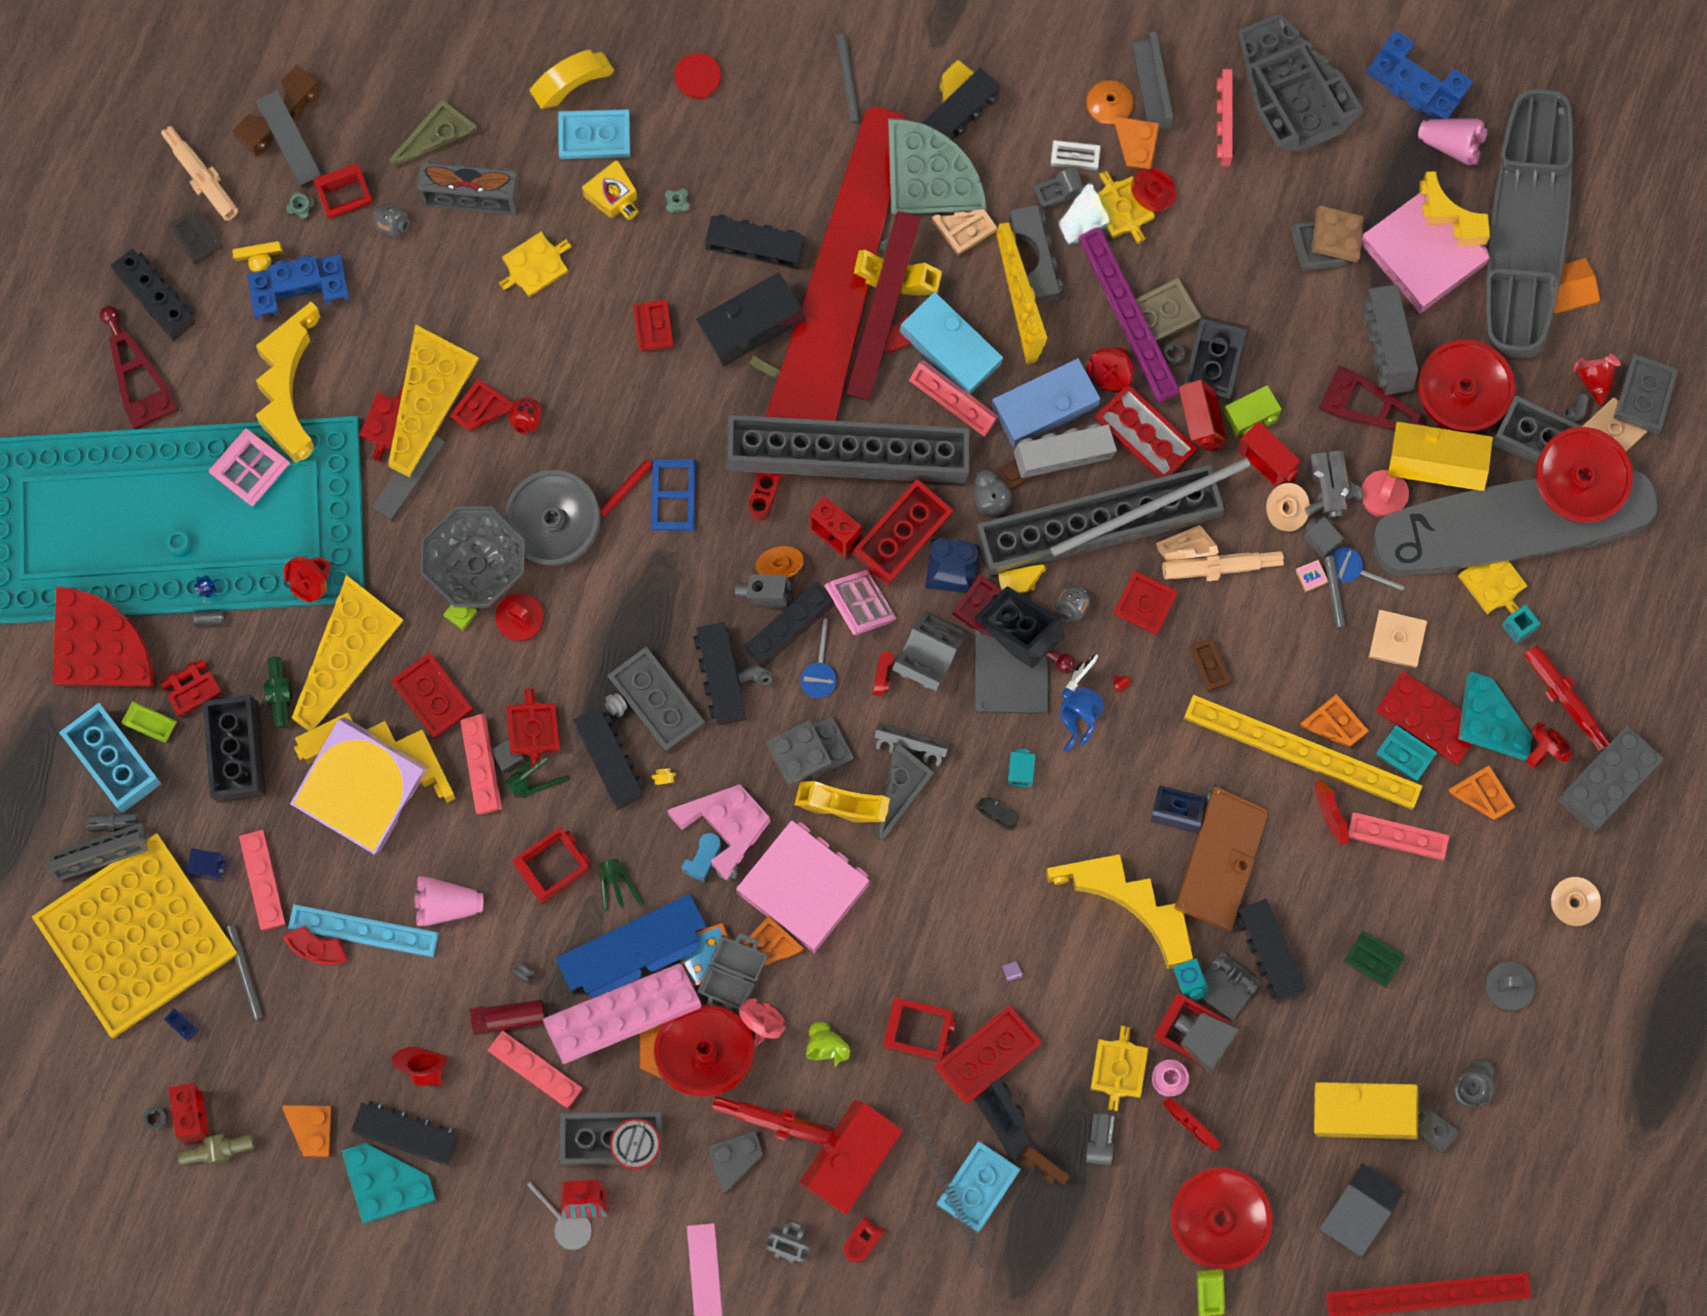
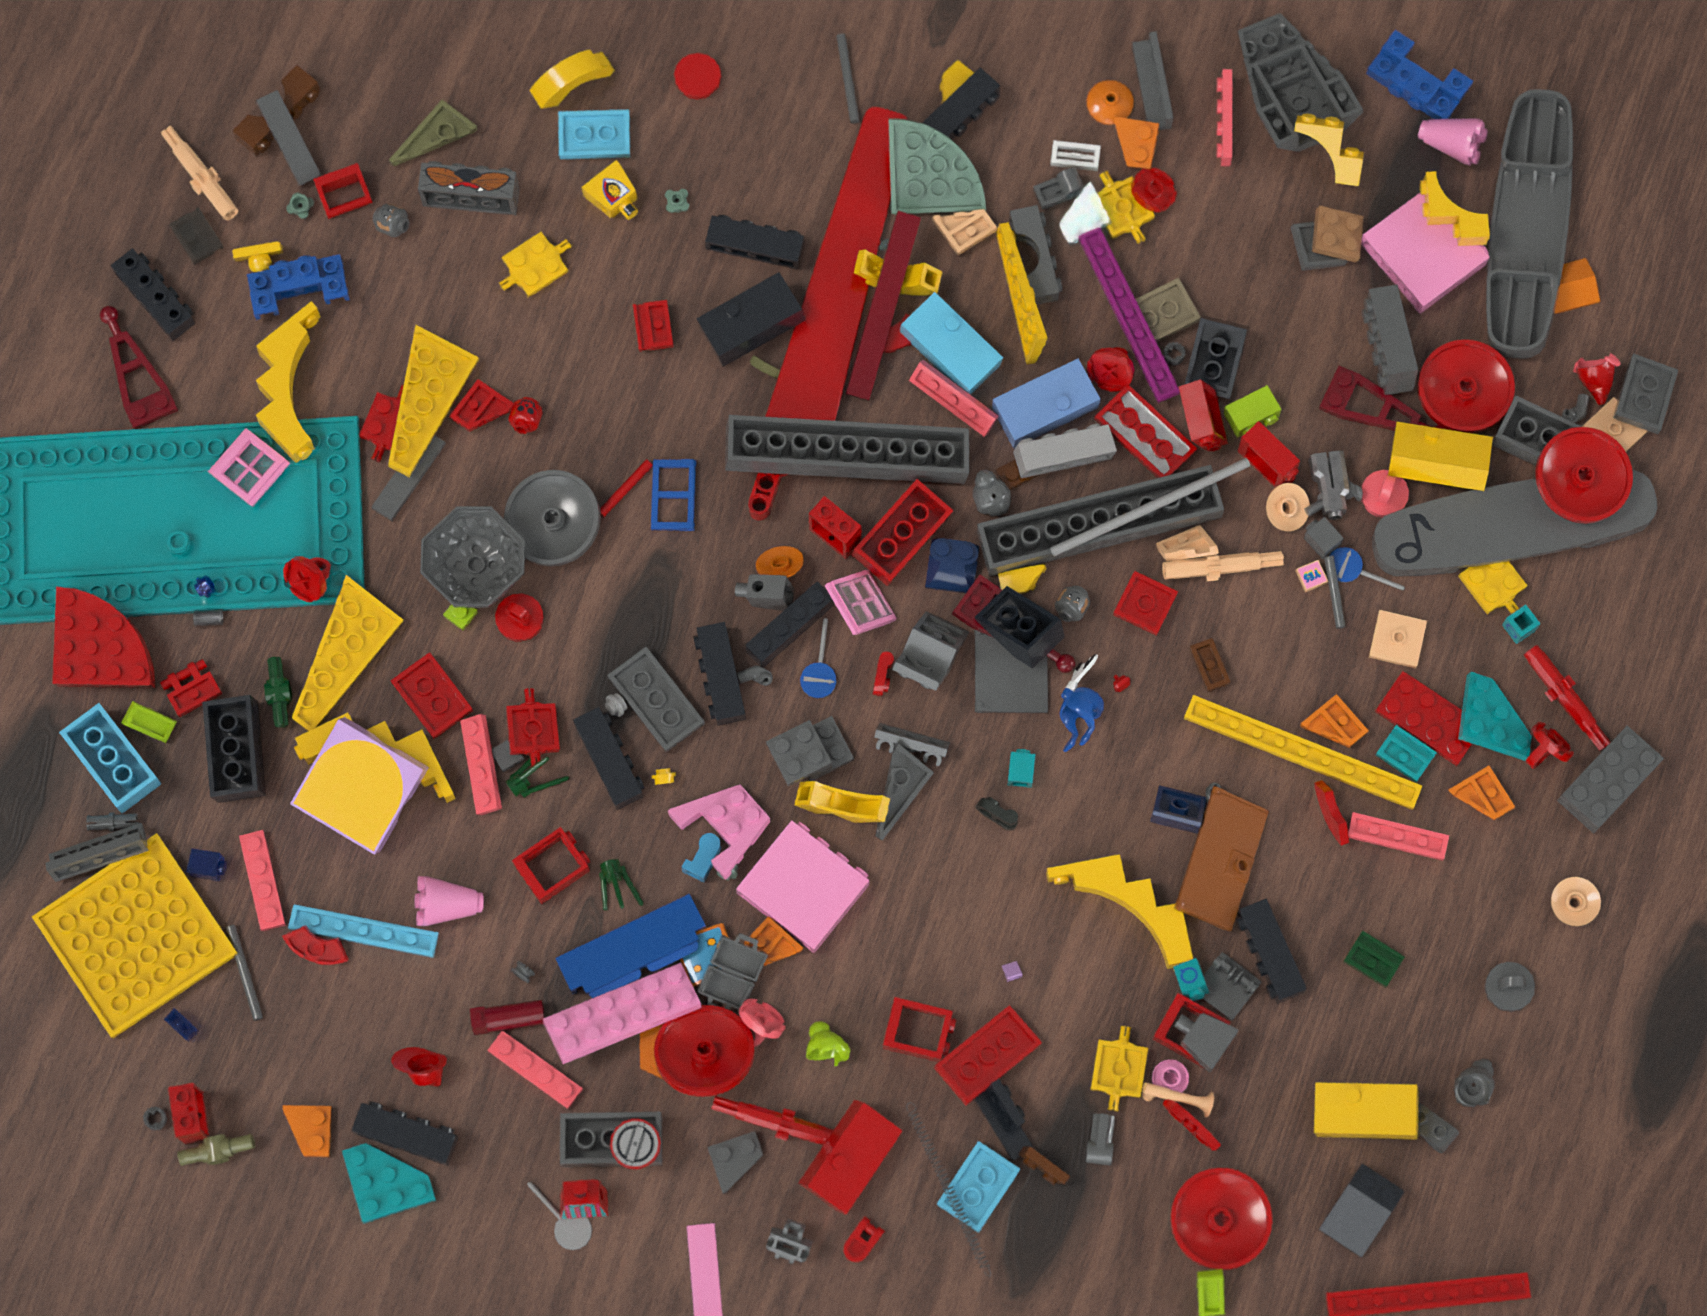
none -> light nougat piece [1143,1083,1214,1117]
none -> yellow arch [1295,114,1364,186]

